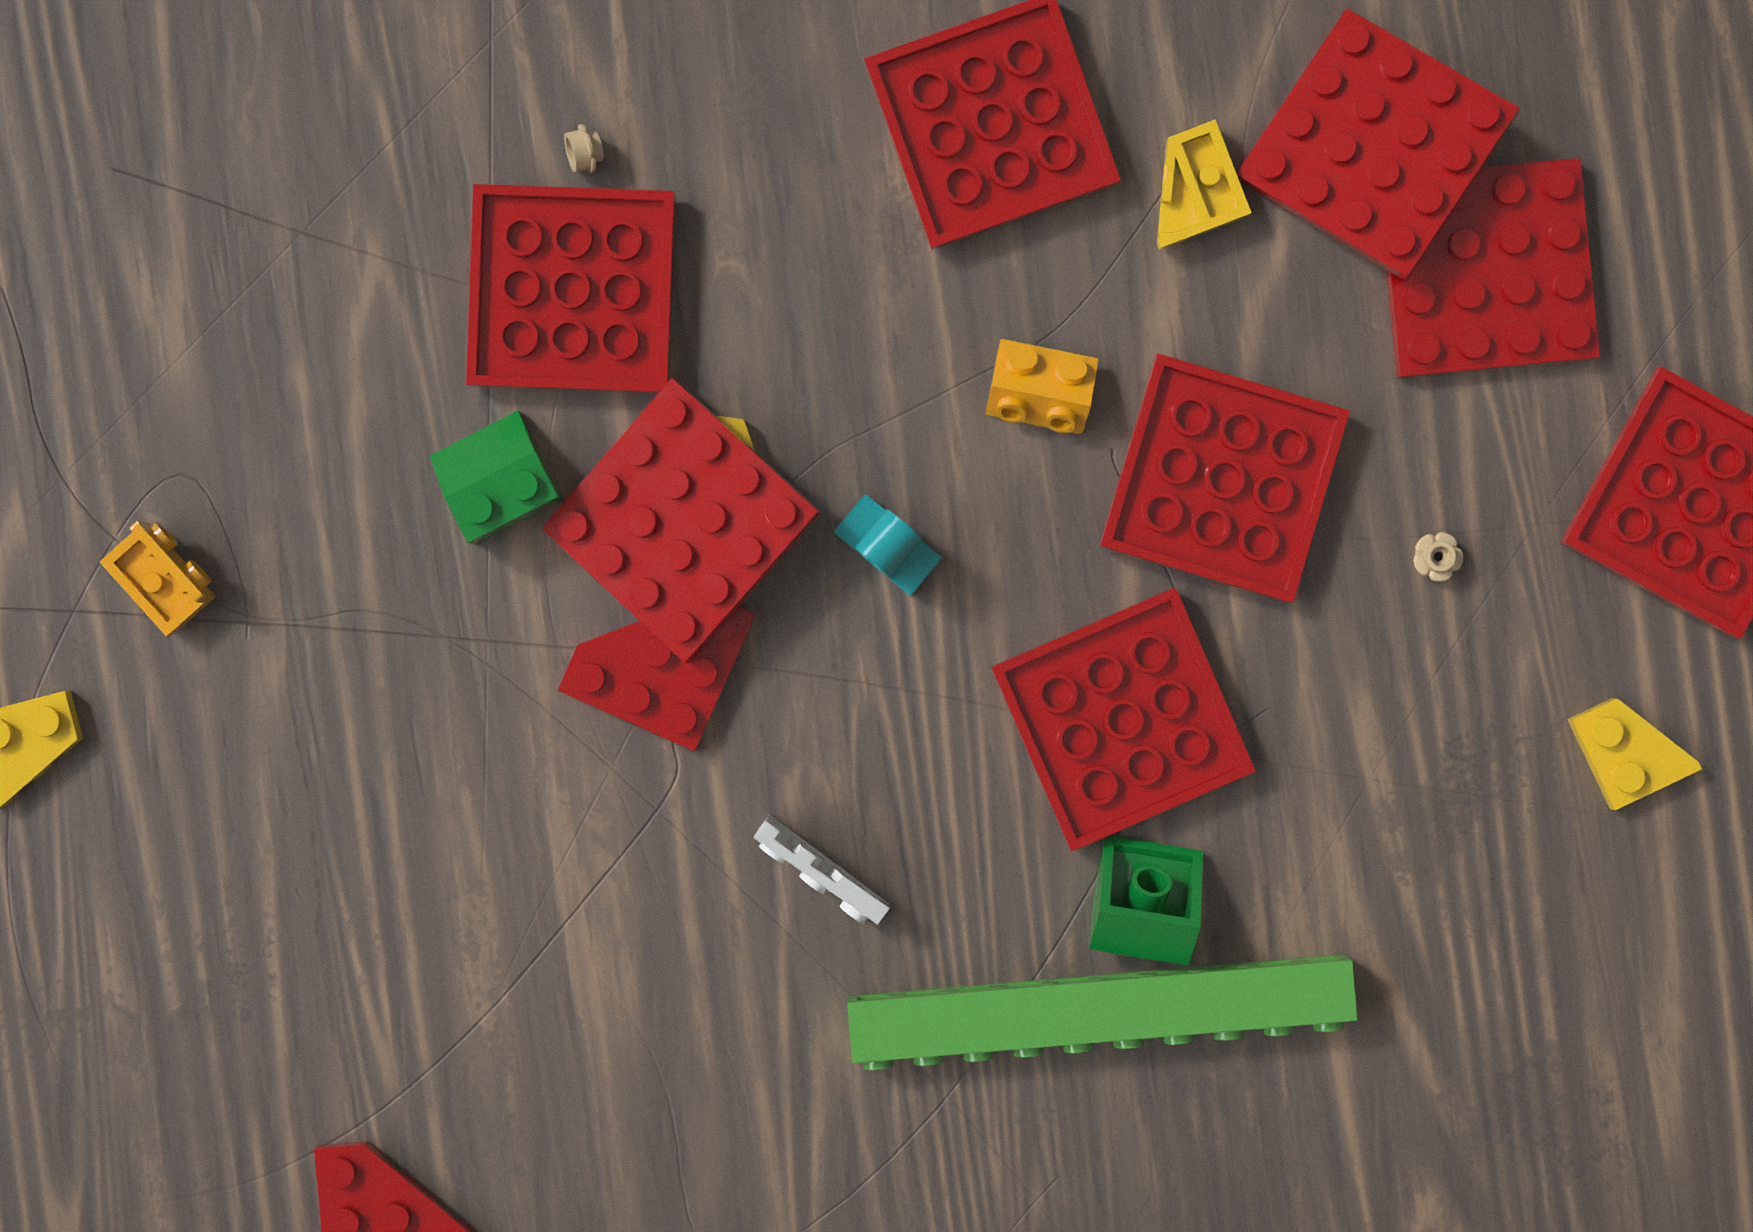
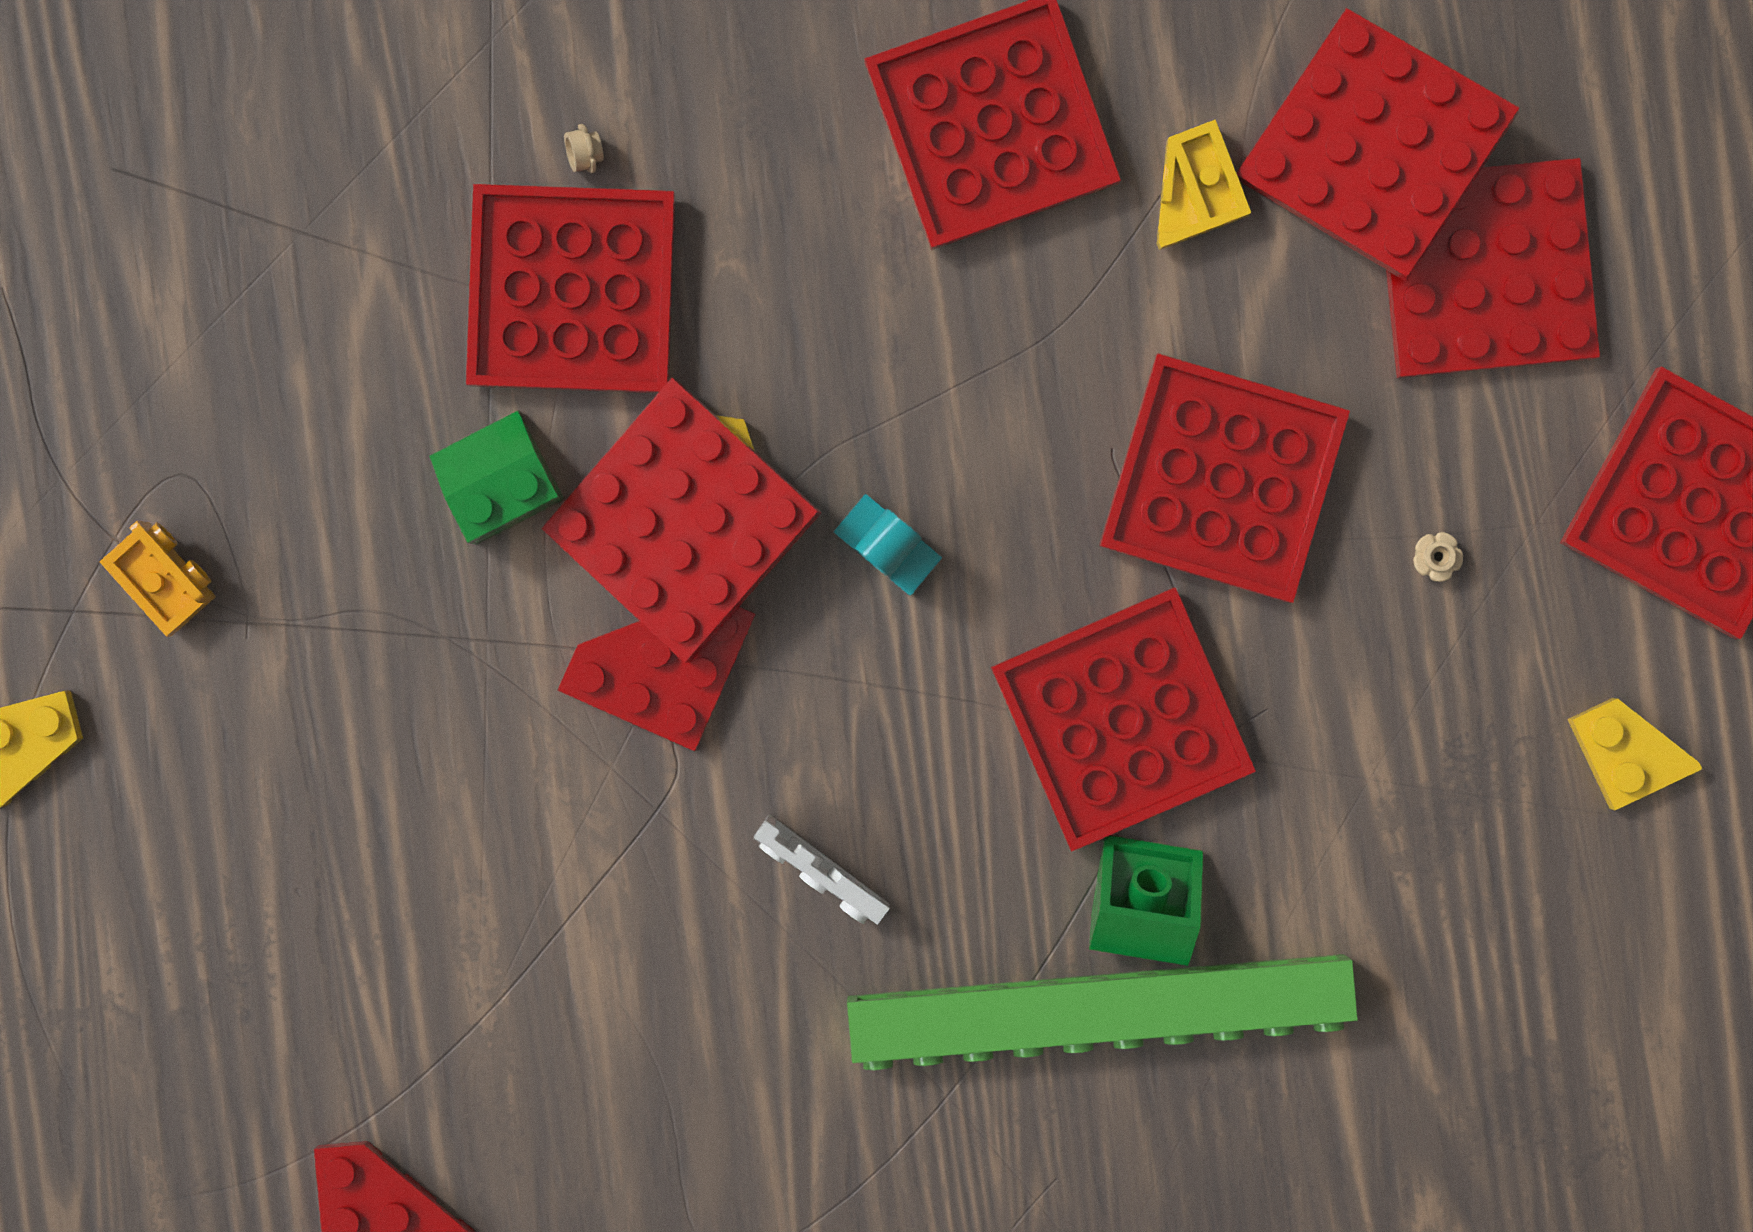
light orange bracket [985,339,1099,434] -> none

